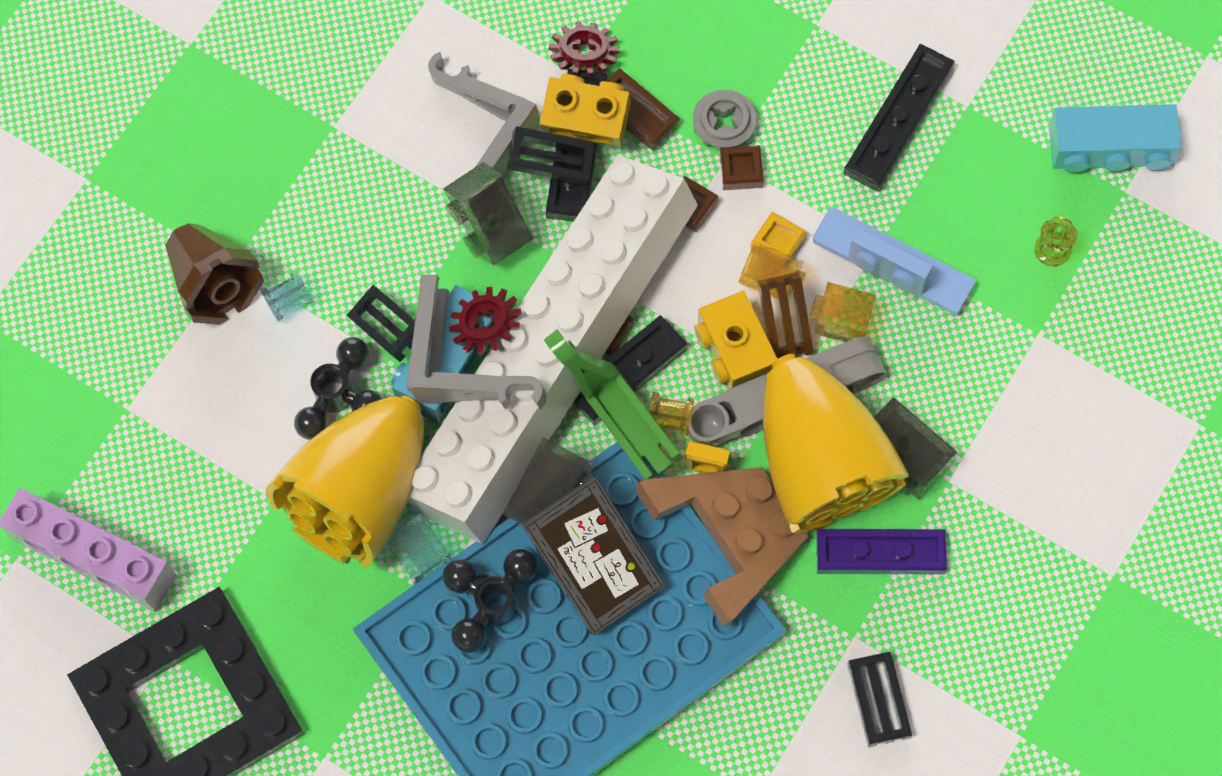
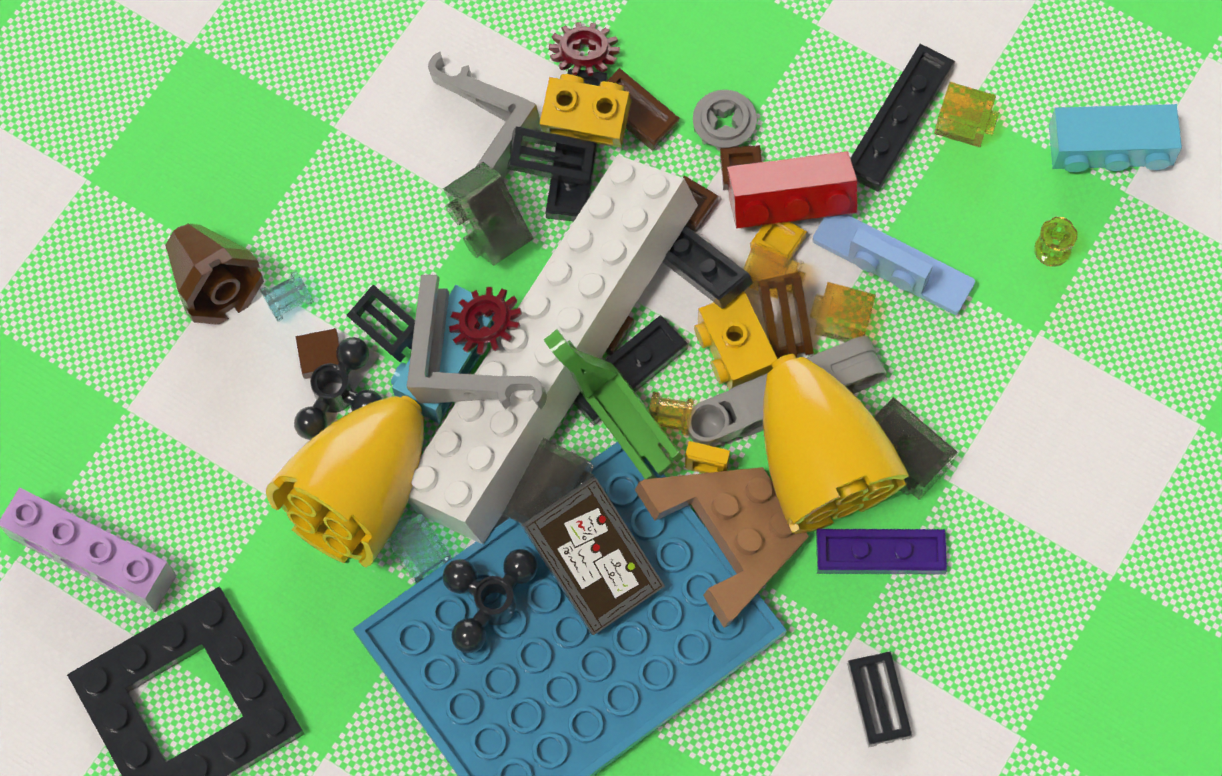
none -> reddish brown tile [295,328,340,379]
none -> black tile [662,225,753,309]
none -> red brick [727,151,857,229]
none -> clear yellow brick [934,82,1000,147]

